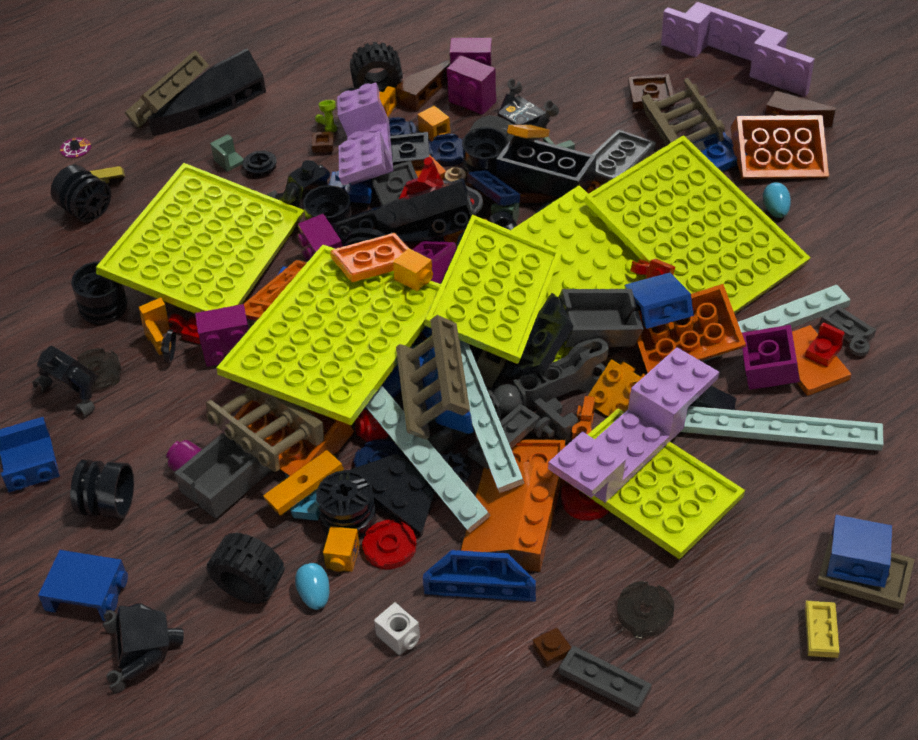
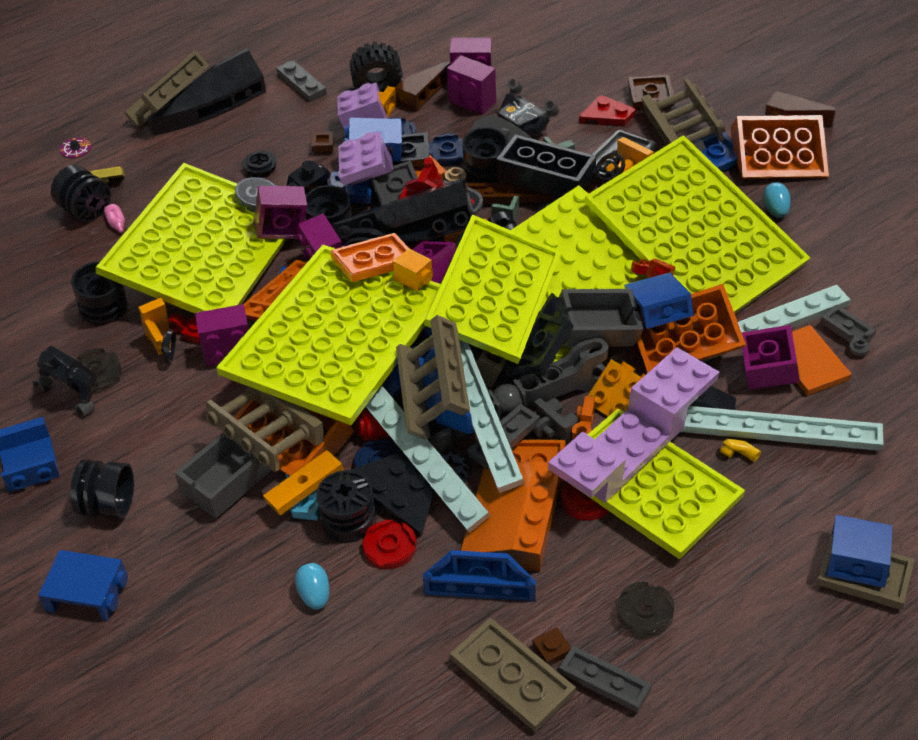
black torso [102,603,184,693] -> none
magenta head [166,440,202,472] -> none
black tyre [207,533,285,604] -> none
sand green panel [210,134,244,172] -> none
lime piece [315,100,338,132] -> none
light orange brick [323,526,360,572] -> none
white brick [374,602,420,656] -> none
light orange brick [418,106,451,141] -> none
dark blue plate [467,170,520,207] -> none
light orange tile [507,125,550,138] -> none
lavender bracket [661,2,814,97] -> none
red bracket [805,322,845,367] -> none
light yellow plate [805,601,839,658] -> none
none -> bright pink piece [104,204,125,233]
none -> tile [235,177,276,212]
none -> magenta brick [254,186,307,239]
none -> dark grey plate [277,60,327,102]
none -> panel [344,117,402,162]
none -> dark tan plate [450,617,576,732]
none -> red wing [579,95,636,126]
none -> light orange piece [595,137,654,182]
none -> yellow arm [720,439,761,462]

